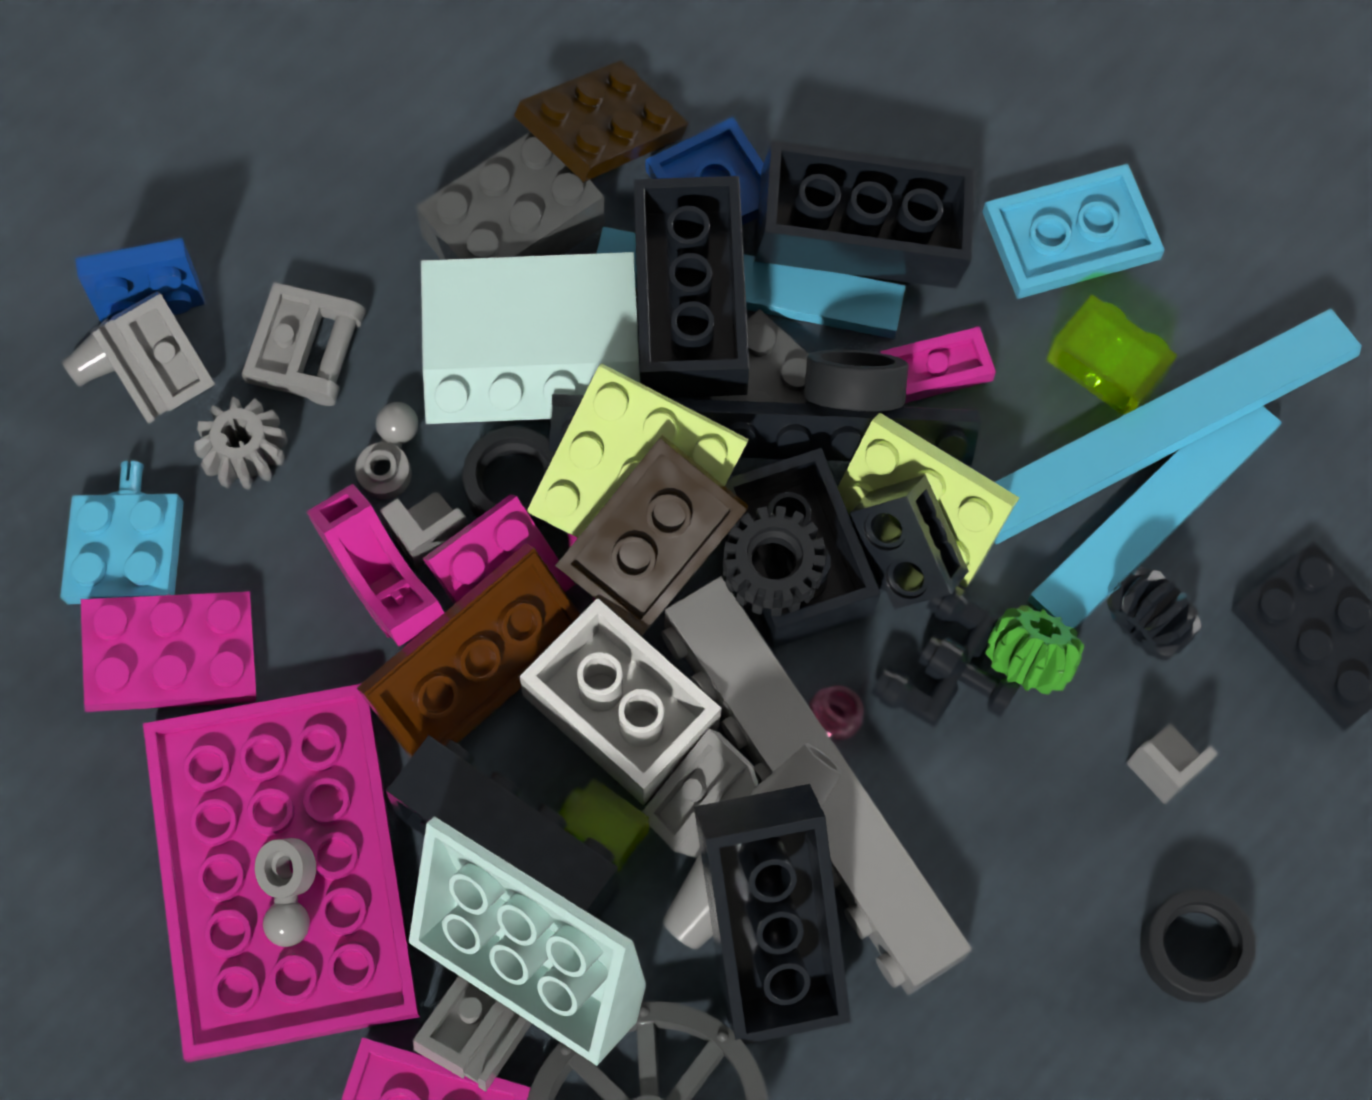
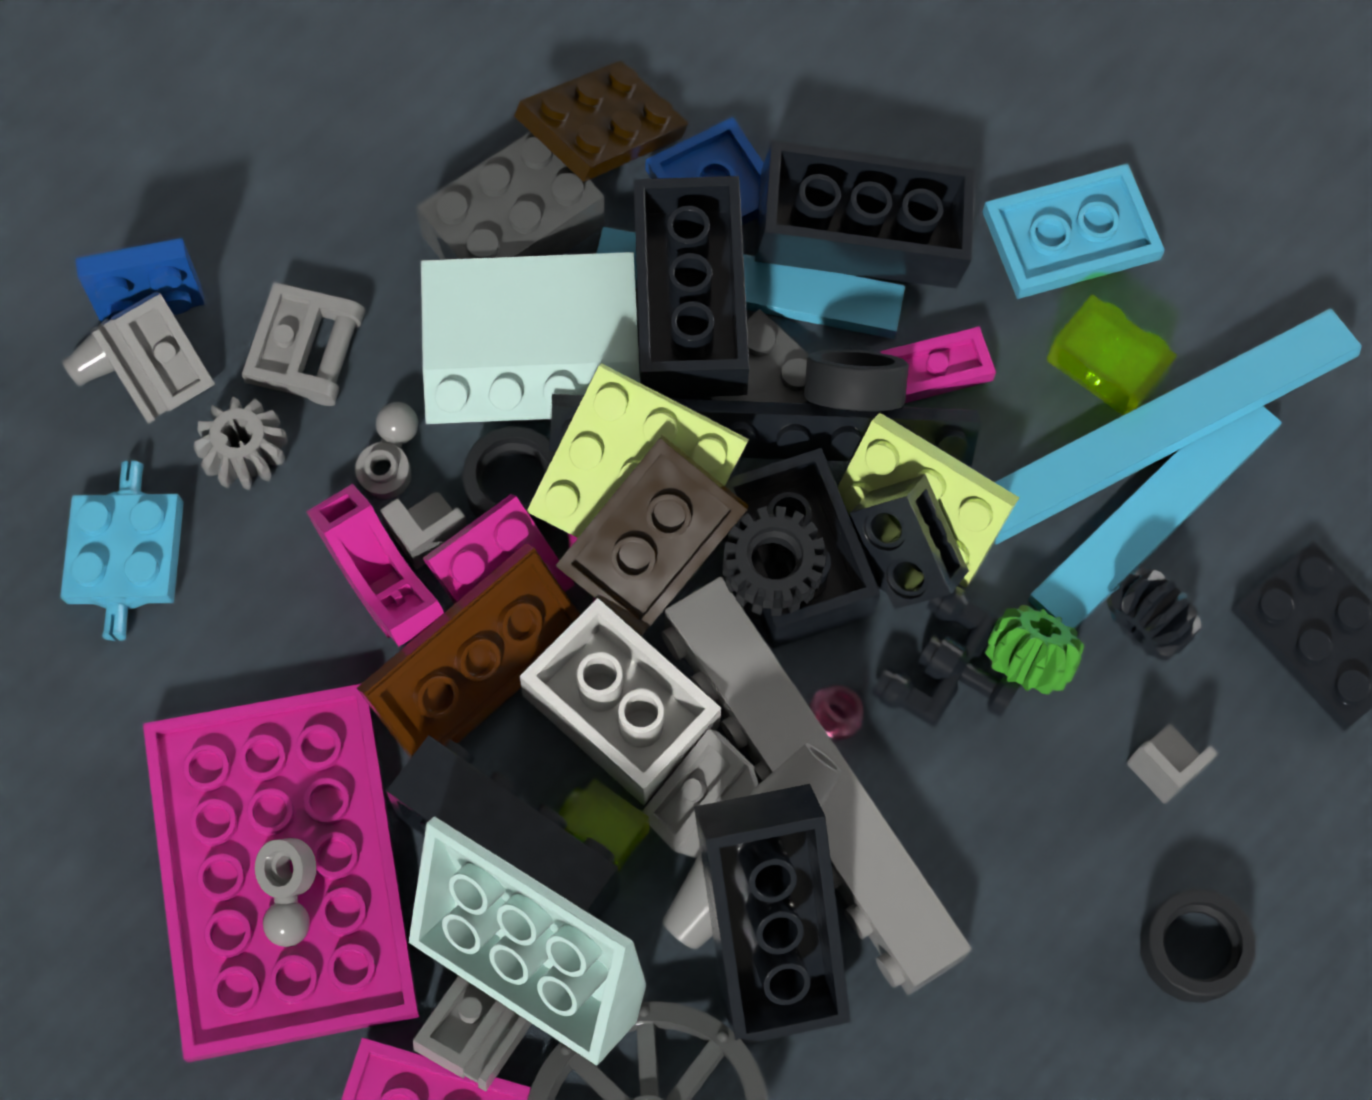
dark pink plate [80,591,256,712] -> none

